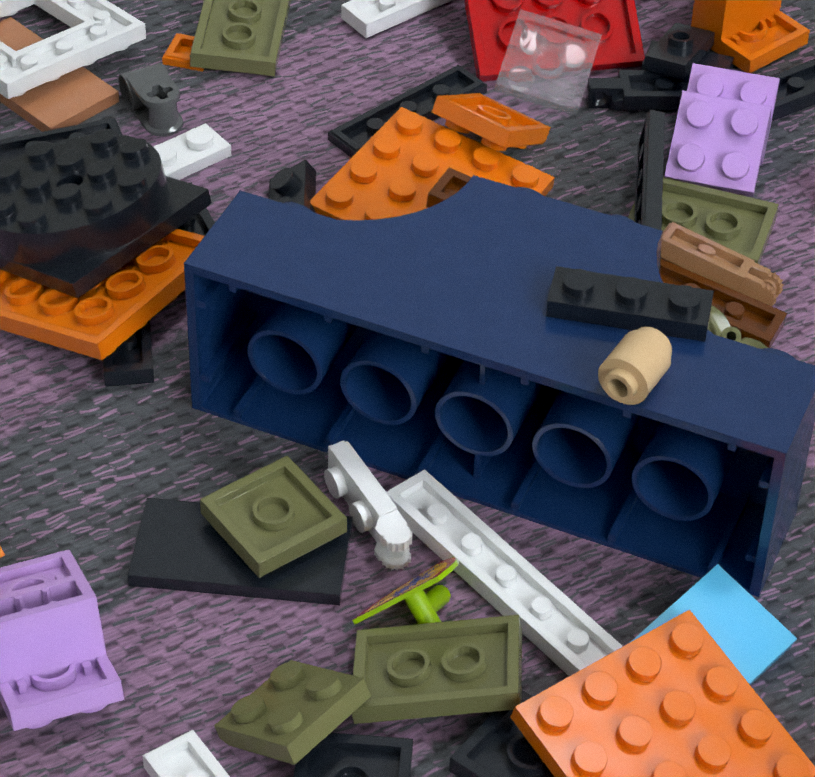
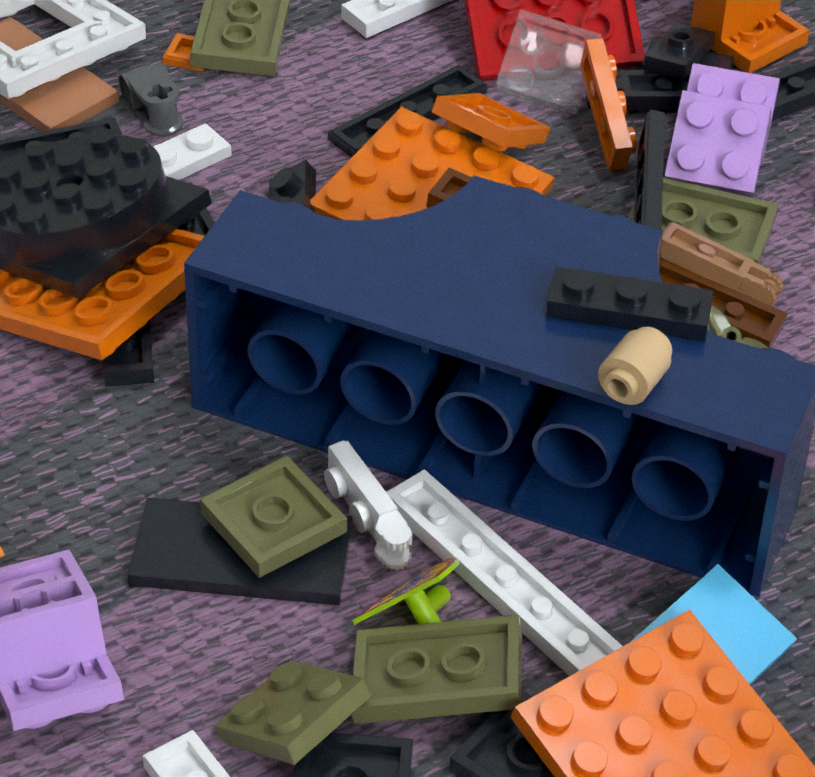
none -> orange plate [580,38,637,171]

